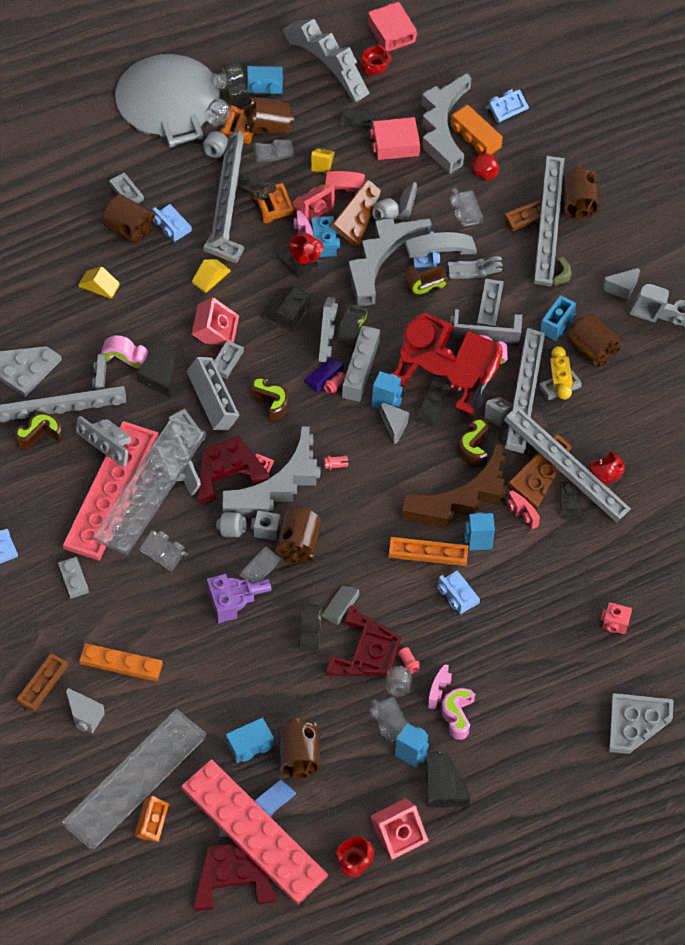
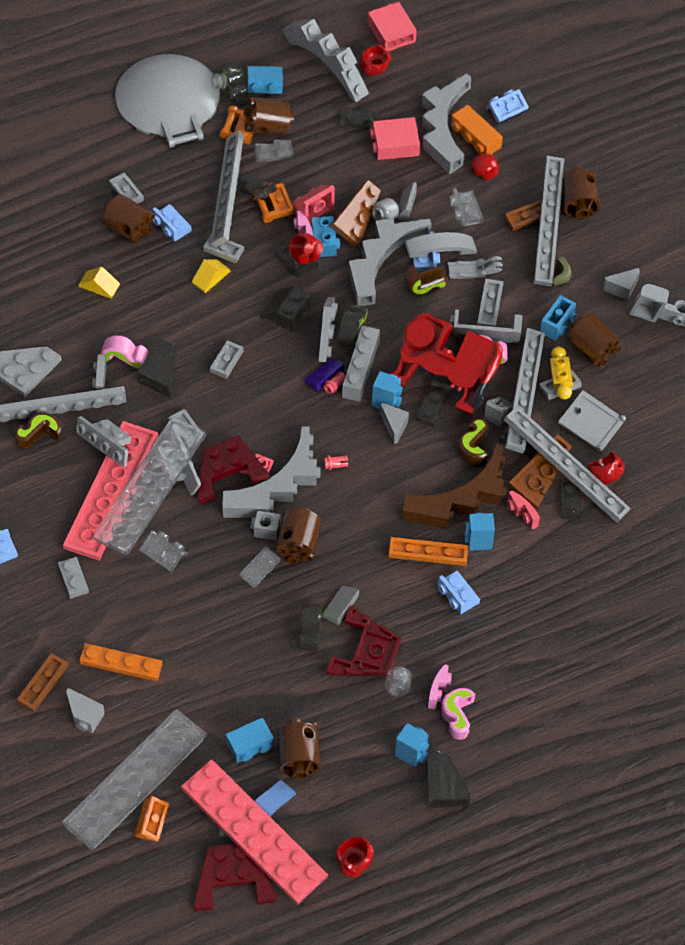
light grey brick [186,357,240,430] -> none
coral slope [192,297,239,346] -> none
light grey head [203,131,229,158] -> none
clear head [205,99,230,126] -> none
medium lavender brick [207,574,271,623] -> none
light grey head [216,512,246,537] -> none
reddish brown animal [251,377,289,421] -> none
yellow slope [311,148,335,174] -> none
coral slope [325,171,365,193] -> none
clear bracket [370,697,407,743] -> none
coral slope [370,798,428,860] -> none
coral pin [398,647,420,674] -> none
coral brick [600,602,632,634] -> none
light grey plate [609,693,673,754] -> none
none -> light grey container [558,390,626,452]

